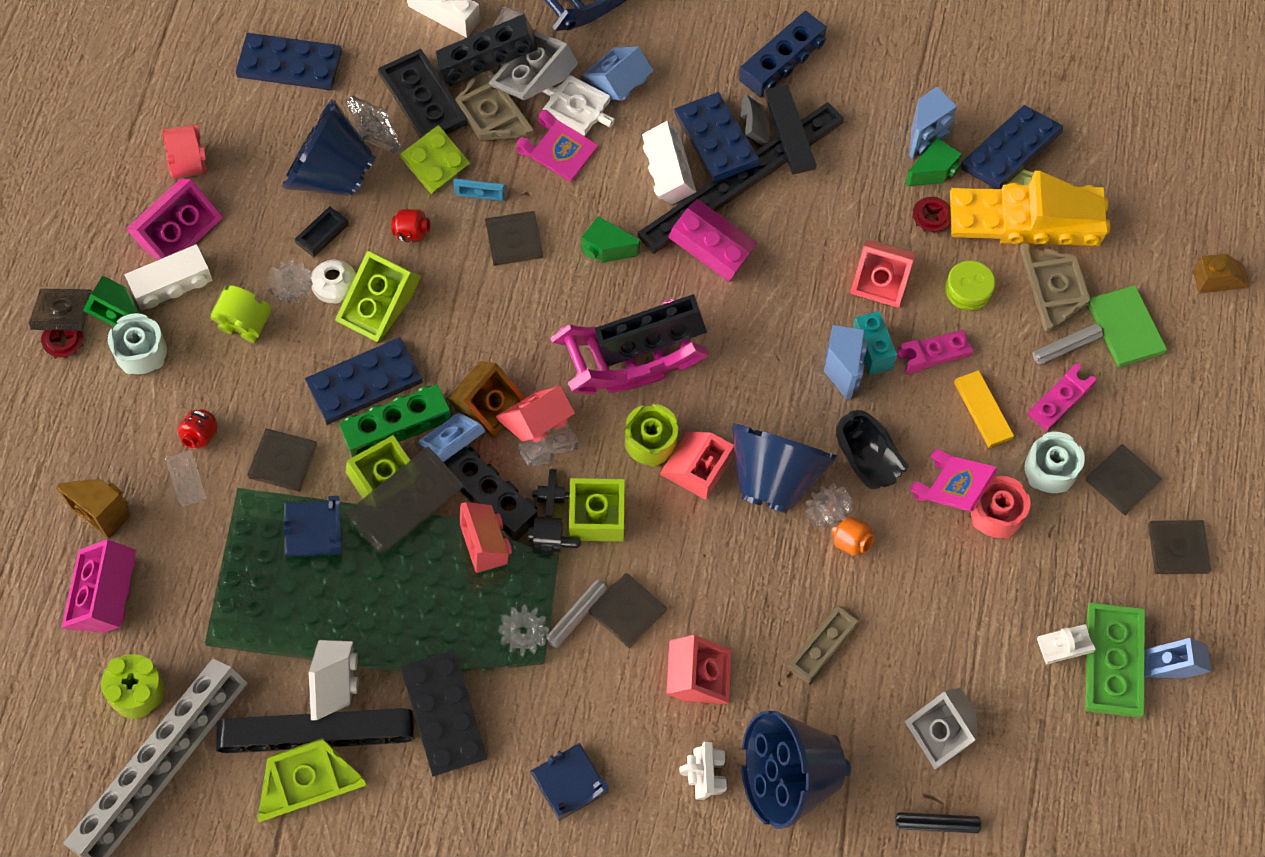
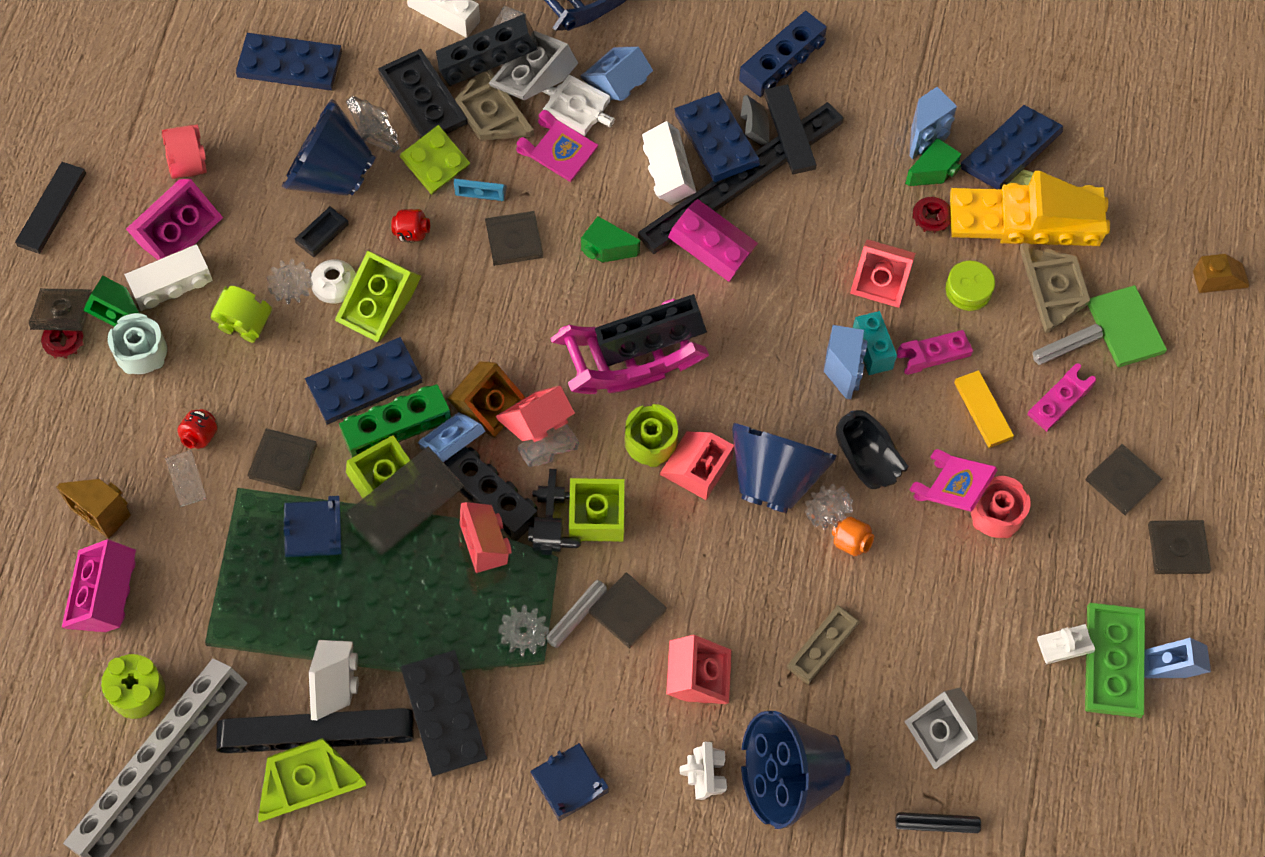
light aqua brick [1024,432,1085,493] -> none
none -> black tile [15,162,86,254]

